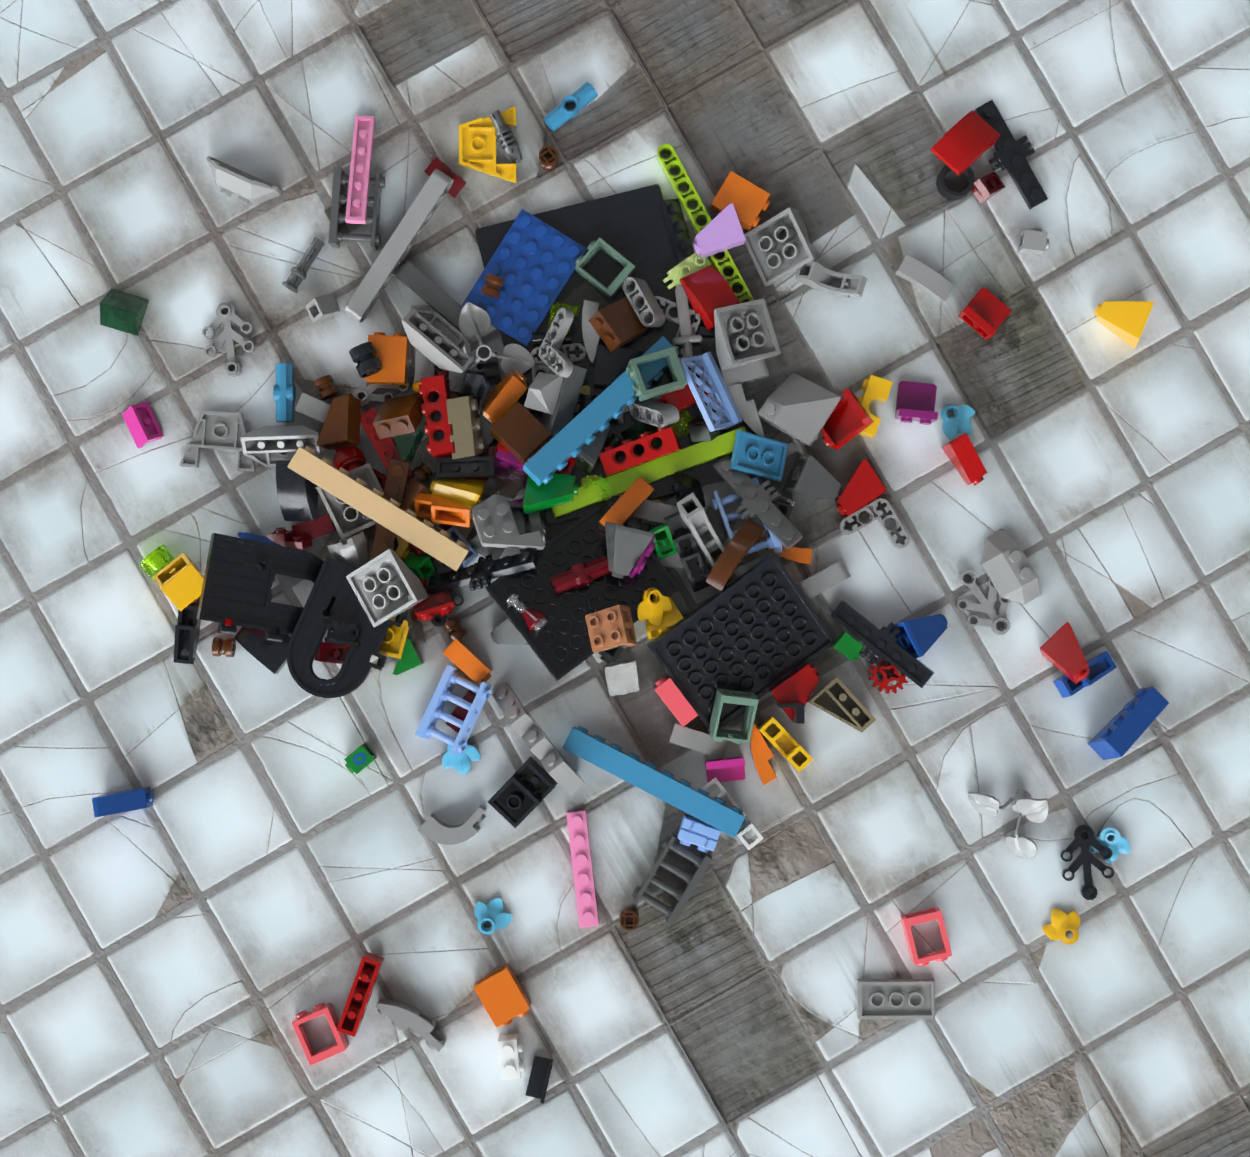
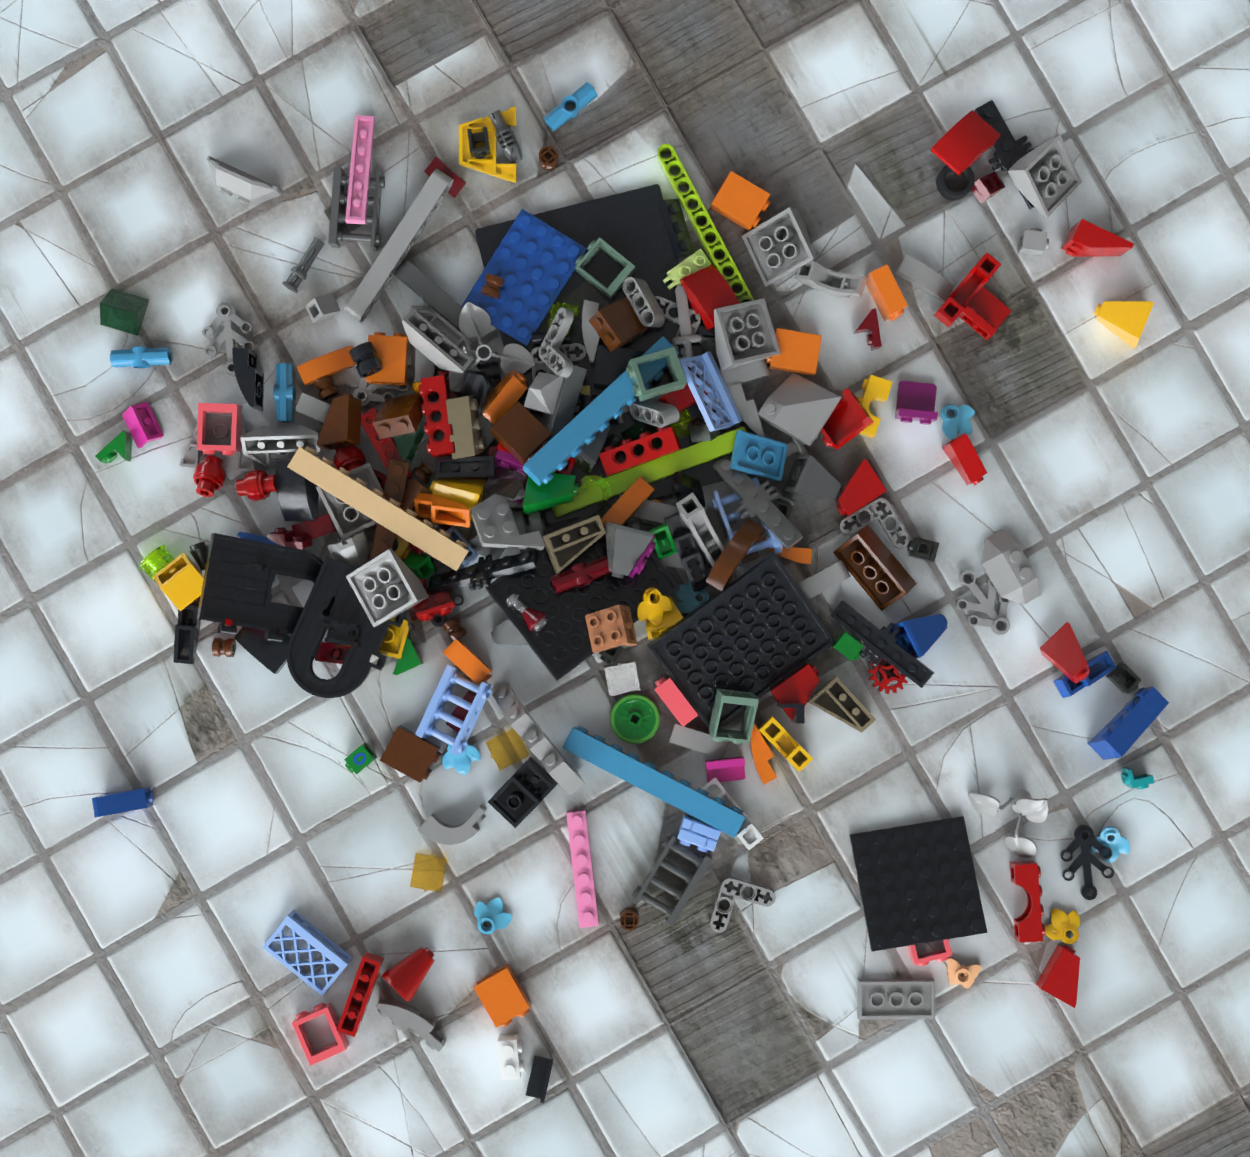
lavender slope [692,203,746,259] -> none
none -> green slope [95,430,132,464]
none -> dark azure piece [110,346,172,368]
none -> pearl dark grey cone [189,541,209,571]
none -> red piece [193,455,226,497]
none -> coral window [197,403,242,456]
none -> black slope [232,348,264,412]
none -> red piece [236,469,277,501]
none -> light blue fence [263,909,353,996]
none -> orange slope [296,346,358,386]
none -> reddish brown brick [379,725,441,783]
none -> red cone [382,947,435,1002]
none -> clear yellow piece [410,853,447,892]
none -> pearl dark grey window [467,127,491,159]
none -> clear yellow piece [485,729,530,771]
none -> dark tan wedge [542,515,606,575]
none -> green wheel [610,694,660,744]
none -> medium azure plate [674,579,710,613]
none -> light grey beam [710,877,775,933]
none -> orange brick [766,328,822,376]
none -> reddish brown slope [833,524,917,611]
none -> black plate [849,816,988,952]
none -> dark red slope [854,308,882,351]
none -> orange brick [866,264,908,321]
none -> pearl dark grey window [907,537,939,562]
none -> red arch [933,252,1002,327]
none -> light nougat animal [946,957,982,989]
none -> light grey slope [1008,134,1082,218]
none -> red arch [1010,861,1045,943]
none -> red slope [1036,944,1080,1008]
none -> red slope [1061,219,1134,257]
none -> pearl dark grey window [1106,663,1141,694]
none -> teal bracket [1121,767,1155,789]

